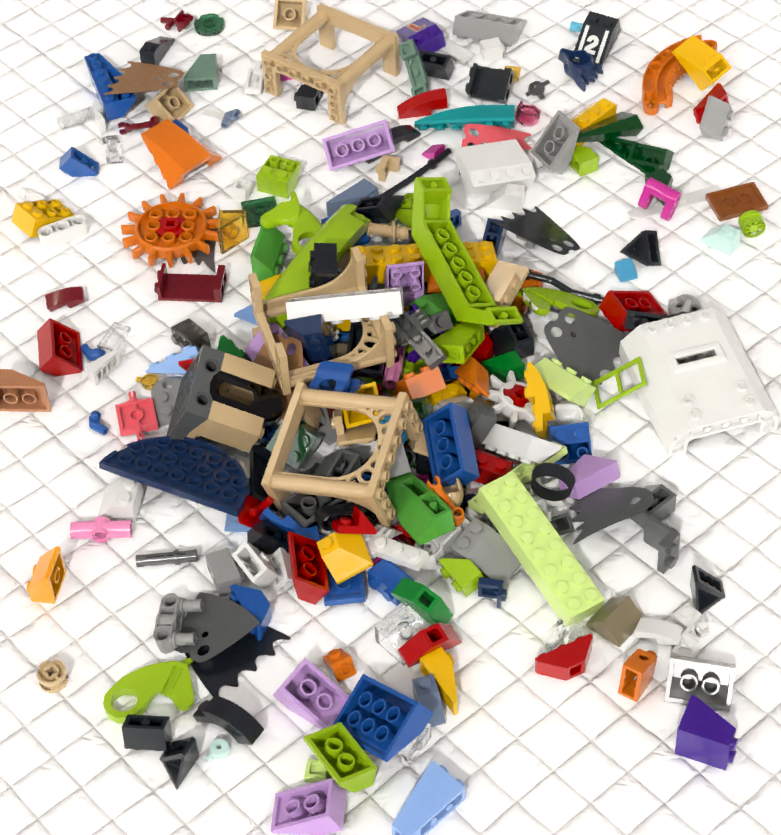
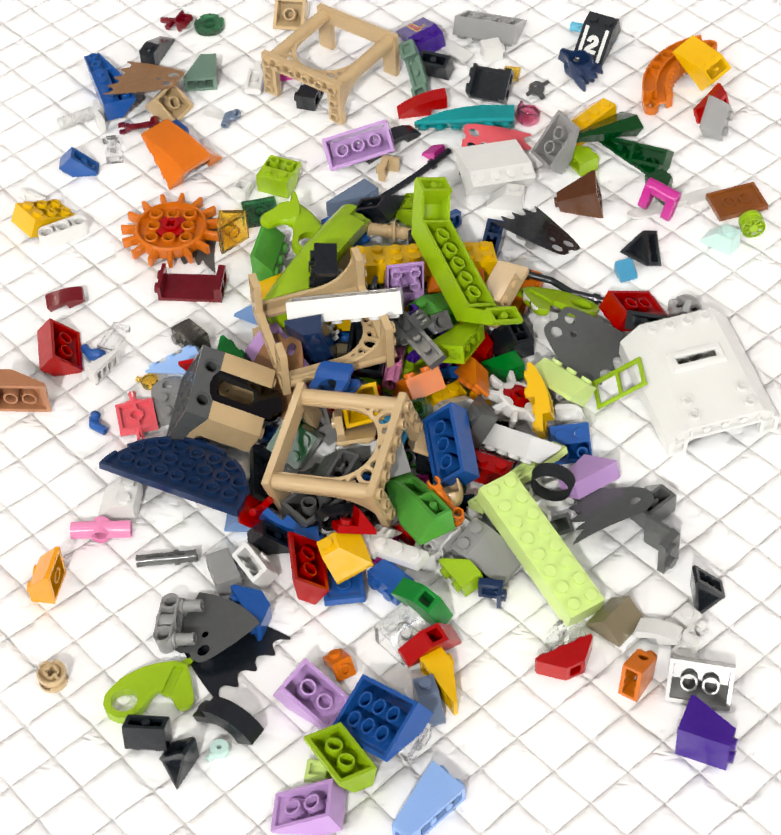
white slope [269,547,292,591] -> none
none -> reddish brown slope [554,170,604,218]

